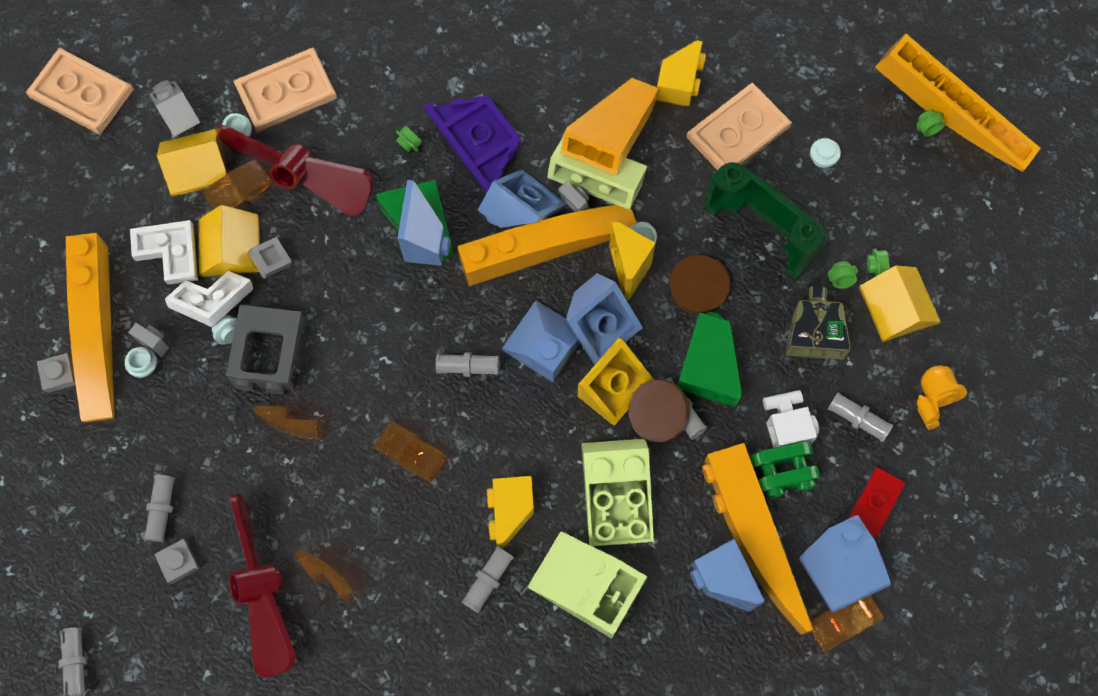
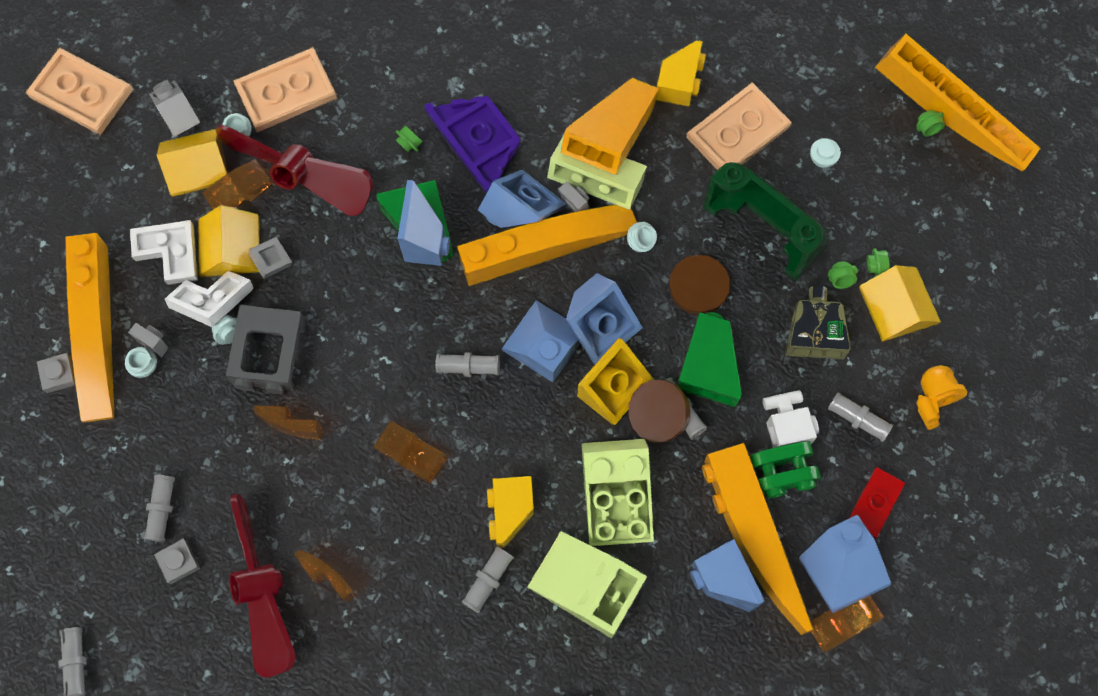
yellow slope [609,221,656,300] -> none

